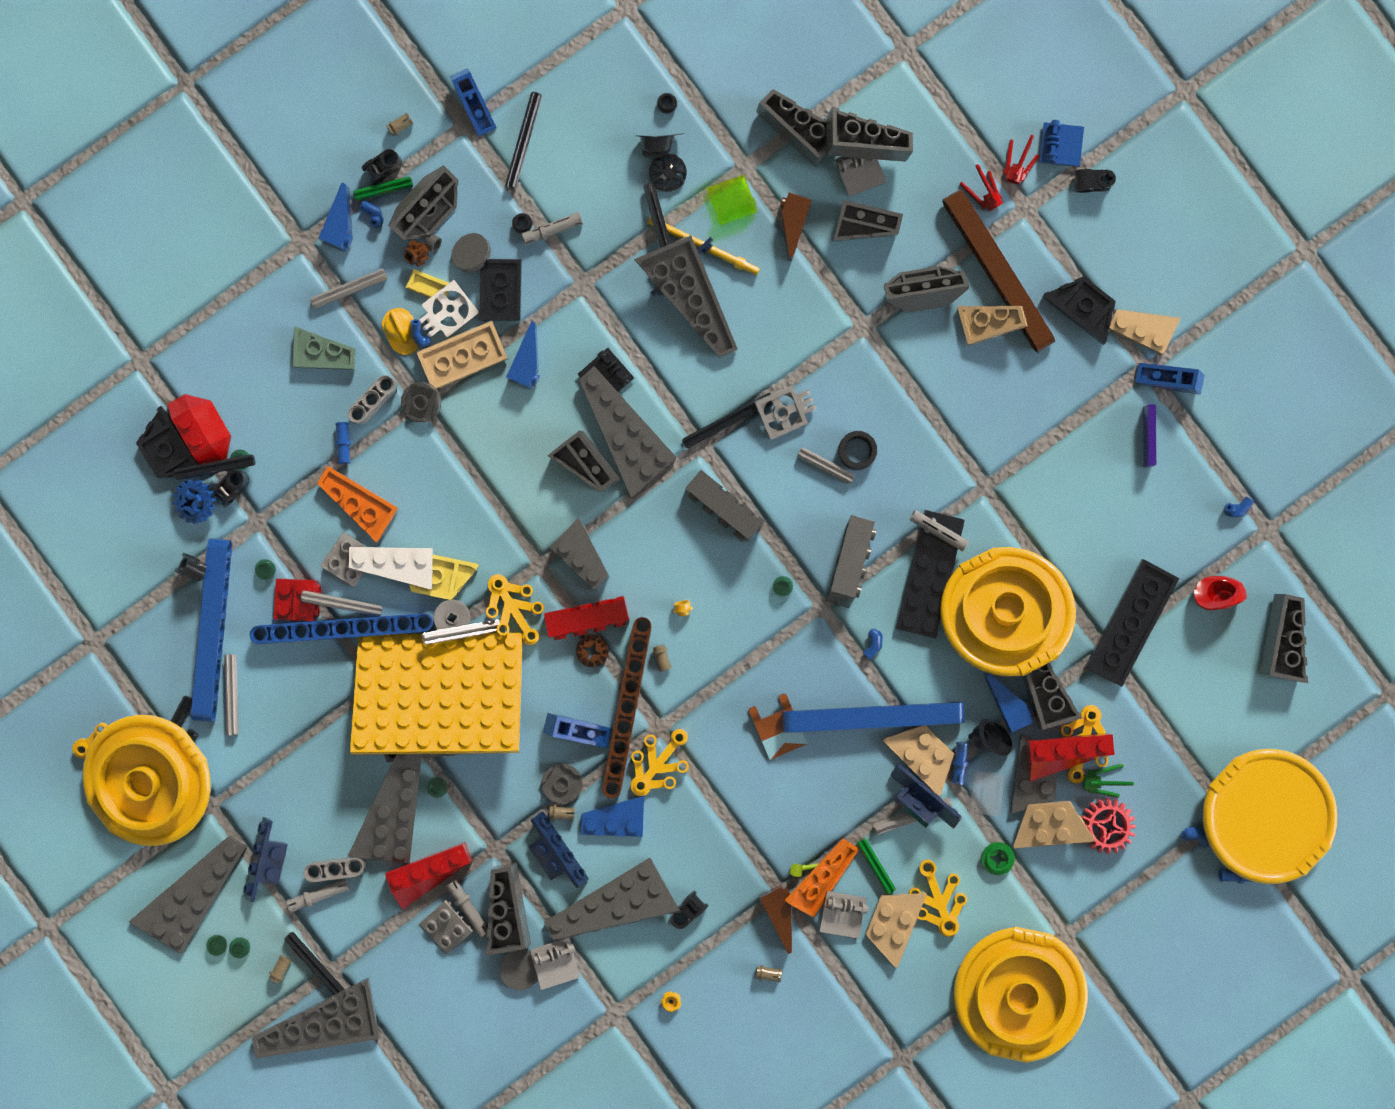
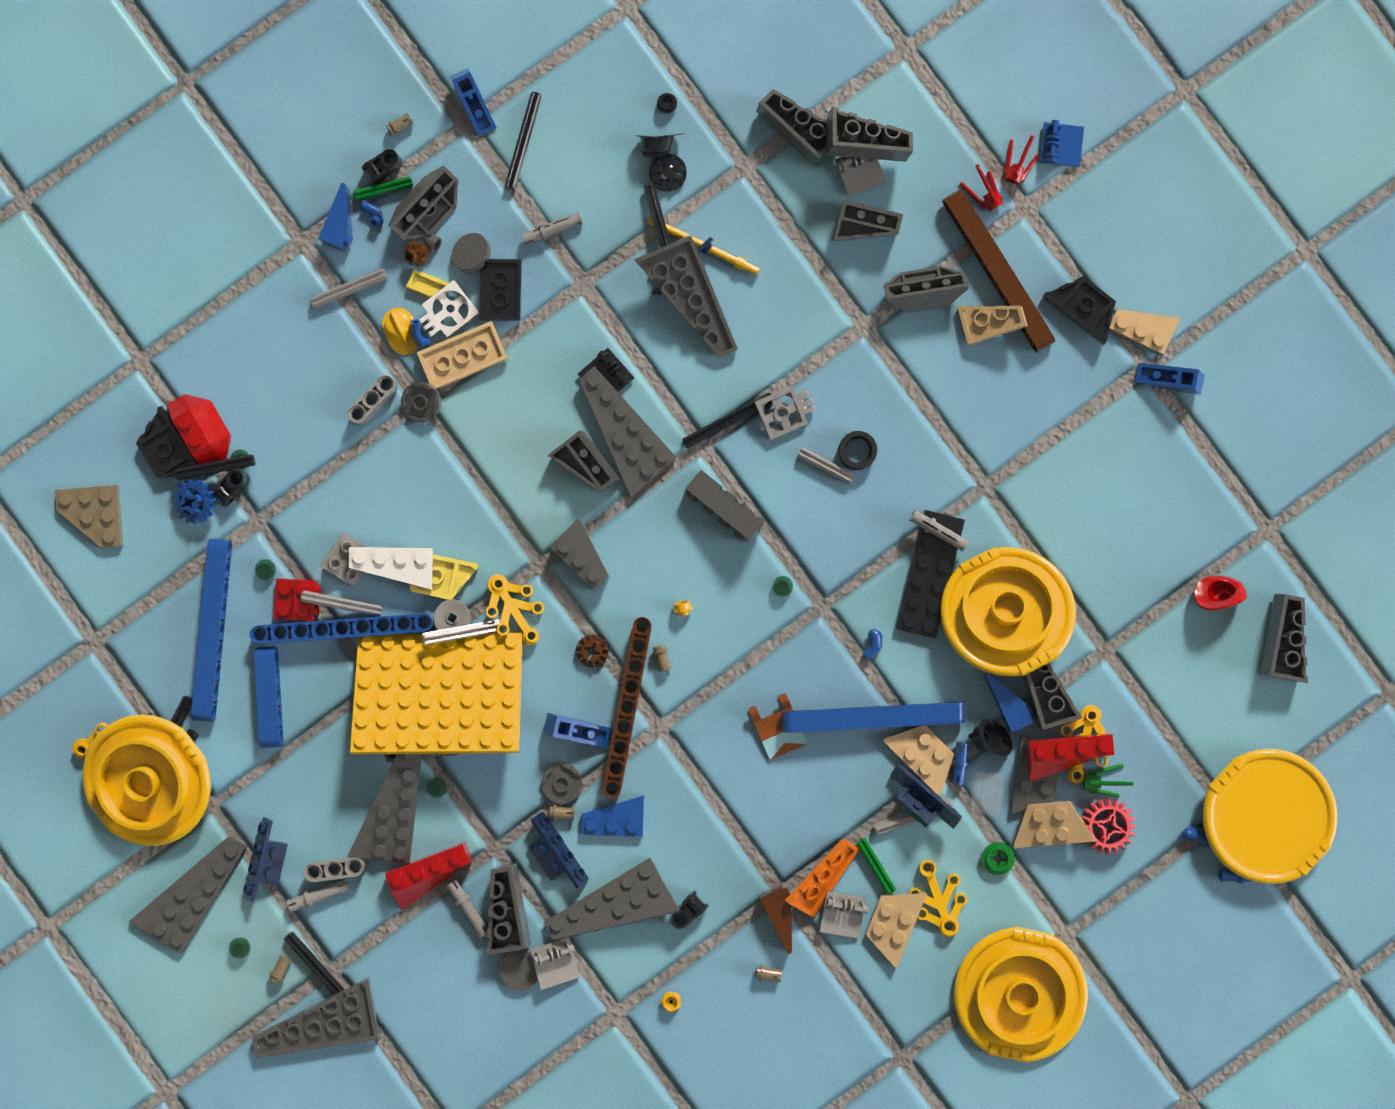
black piece [174,552,207,582] -> none
clear green plate [206,935,227,956] -> none
light grey axle [224,654,239,735] -> none
sand green wing [293,326,356,370] -> none
orange wing [317,466,399,543] -> none
blue pin [335,422,351,464] -> none
light grey hinge [420,900,473,954] -> none
blue slope [506,321,540,390] -> none
black plate [512,213,533,234] -> none
red wedge [544,596,630,641] -> none
yellow plant [631,729,689,796] -> none
clear neon green hinge [706,174,758,226] -> none
reddish brown slope [779,192,812,261] -> none
lime hand [790,863,819,877] -> none
dark grey wedge [825,515,877,608] -> none
black piece [1075,169,1116,193] -> none
black plate [1085,559,1180,687] -> none
dark purple tile [1143,404,1157,467] -> none
blue arm [1224,496,1254,517] -> none
none -> dark tan plate [55,485,123,548]
none -> blue beam [254,646,283,748]

